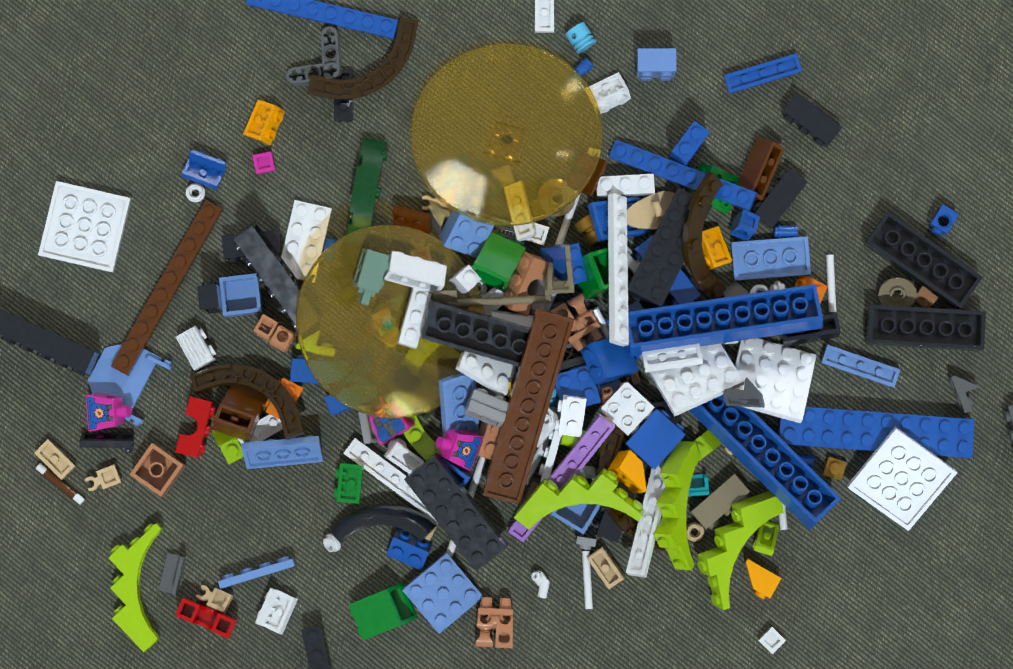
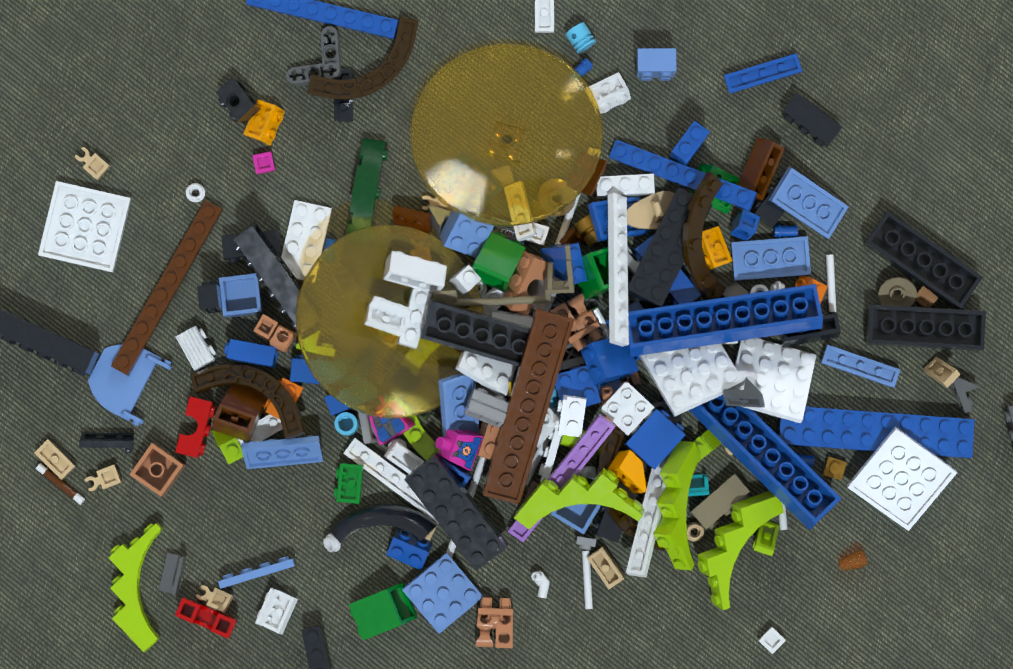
dark pink torso [86,392,132,431] -> none
blue bracket [181,150,226,190] -> none
sand green hinge [352,248,390,305] -> none
white plate [642,343,703,373] -> none
light orange slope [744,559,782,599] -> none
blue brick [928,204,959,236] -> none
none -> tan plate [75,147,110,180]
none -> black brick [216,77,261,124]
none -> blue brick [224,339,279,369]
none -> medium azure piece [334,412,359,436]
none -> white bracket [364,296,410,337]
none -> reddish brown plate [559,227,585,247]
none -> medium blue plate [769,167,849,239]
none -> clear orange cone [838,550,868,571]
none -> tan plate [923,356,961,388]

